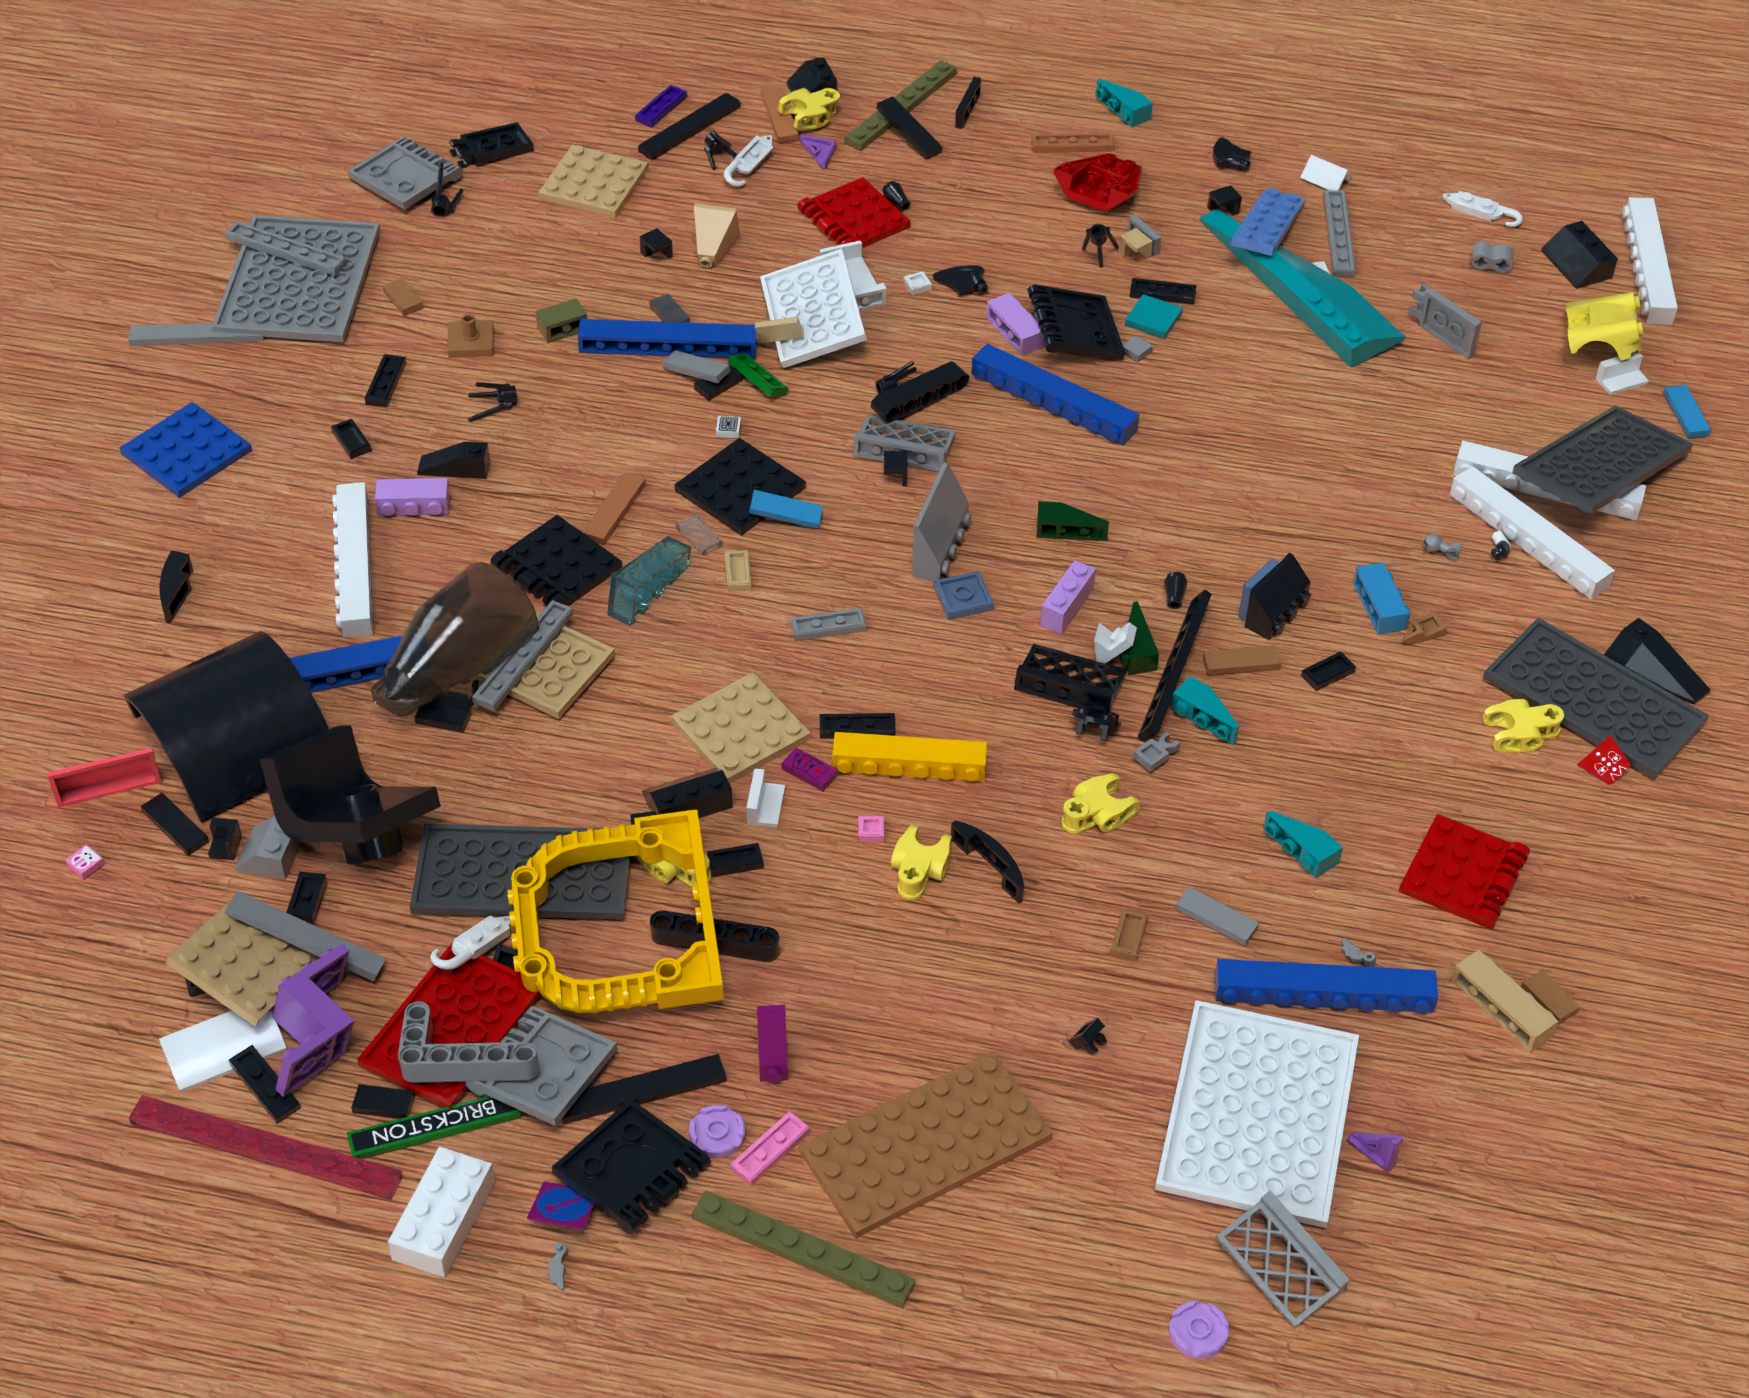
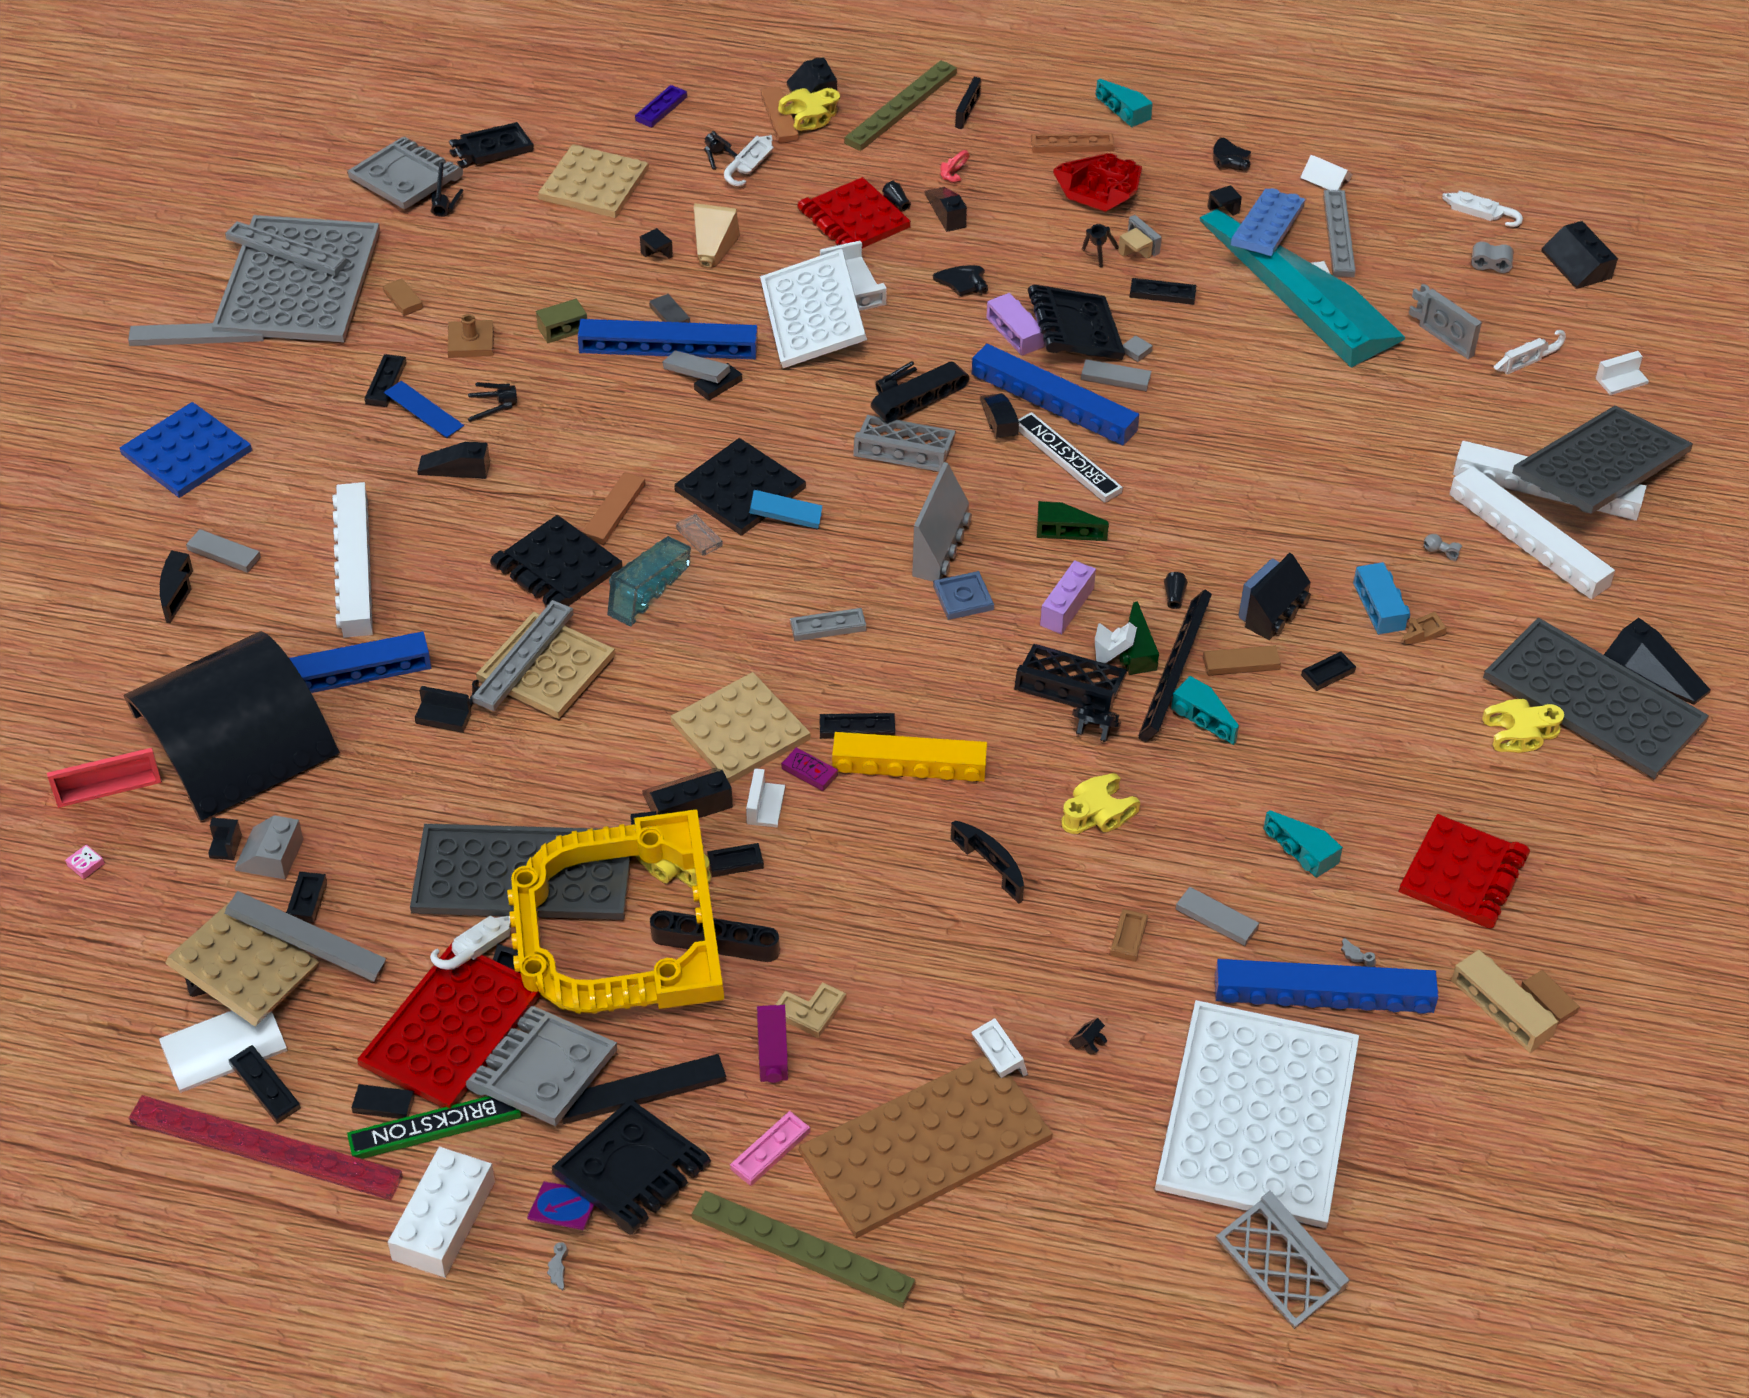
black tile [141,793,209,856] -> none
black piece [260,725,441,864] -> none
medium lavender bracket [272,944,354,1097] -> none
black tile [331,418,372,459] -> none
clear smoke windscreen [371,562,539,716] -> none
lavender brick [375,478,450,516] -> none
light grey beam [398,1002,540,1082] -> none
black tile [638,92,741,160] -> none
lavender tile [689,1105,746,1158] -> none
tile [716,416,741,438] -> none
tan tile [725,550,752,592] -> none
green tile [728,354,789,397] -> none
tan tile [755,317,804,343] -> none
medium lavender tile [800,135,837,170] -> none
bright pink tile [858,816,884,842] -> none
black tile [876,96,943,159] -> none
black panel [884,451,907,486] -> none
light yellow piece [891,825,952,900] -> none
white tile [903,271,932,295] -> none
teal tile [1125,294,1183,339] -> none
light grey plate [1133,732,1180,772] -> none
lavender tile [1169,1301,1229,1359] -> none
medium lavender tile [1347,1132,1403,1172] -> none
black arm [1491,531,1511,560] -> none
light yellow piece [1566,292,1644,361] -> none
red sticker [1577,735,1631,784] -> none
white brick [1622,197,1678,325] -> none
dark azure tile [1663,385,1711,438] -> none
none -> light grey tile [186,529,261,573]
none -> blue sticker [383,381,464,438]
none -> tan tile [775,982,846,1038]
none -> black slope [925,187,967,232]
none -> coral piece [940,150,969,182]
none -> white panel [971,1018,1028,1078]
none -> black slope [980,393,1019,438]
none -> tile [1018,412,1123,503]
none -> light grey tile [1081,359,1151,391]
none -> white plate [1493,330,1566,375]

